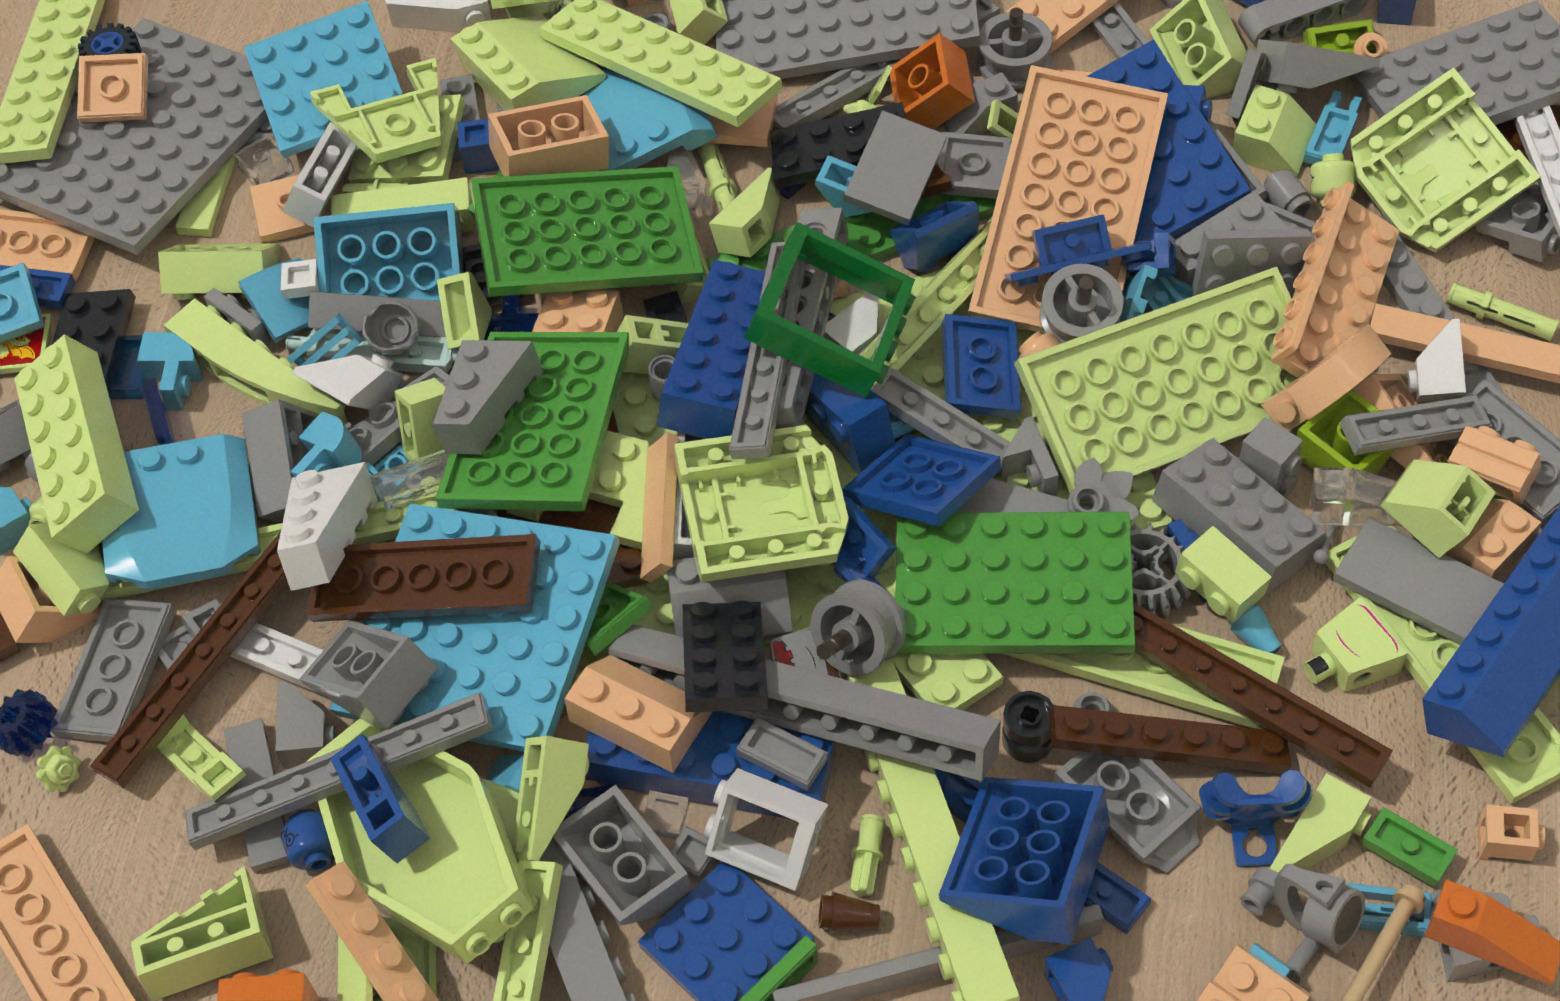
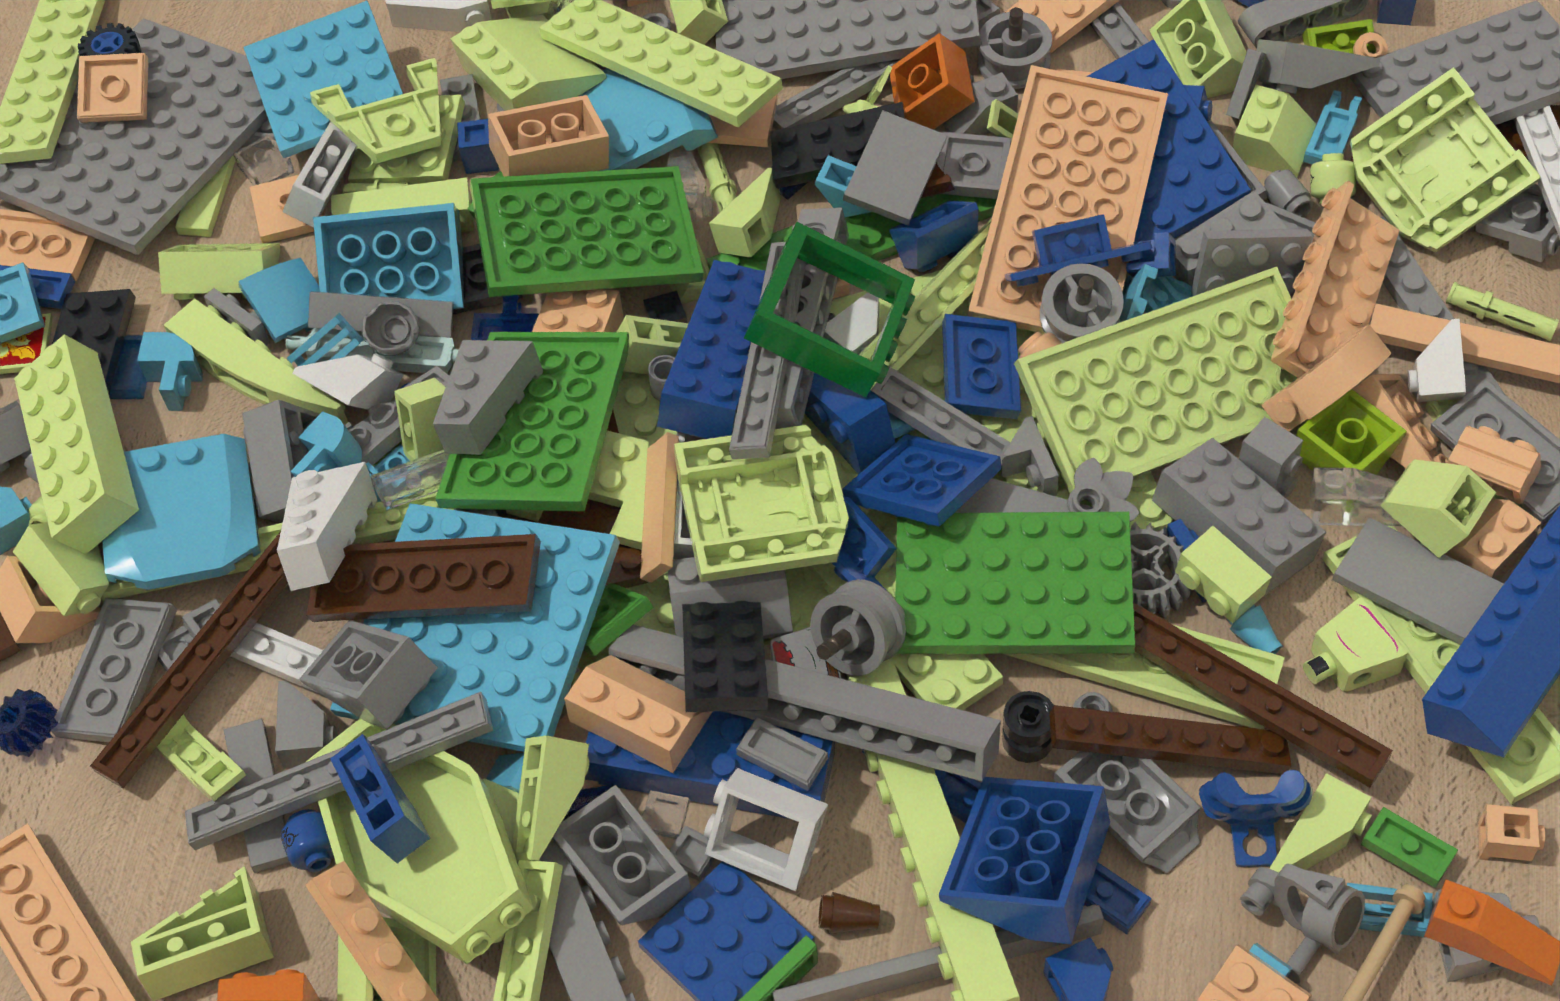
yellowish green plant [35,746,81,792] -> none
clear blue tile [142,378,176,445] -> none
white plate [280,259,319,299] -> none
yellowish green slope [437,272,493,350] -> none
yellowish green axle [849,814,886,897] -> none
light grey hinge [1313,515,1339,564] -> none
light grey tile [1340,395,1492,455] -> none

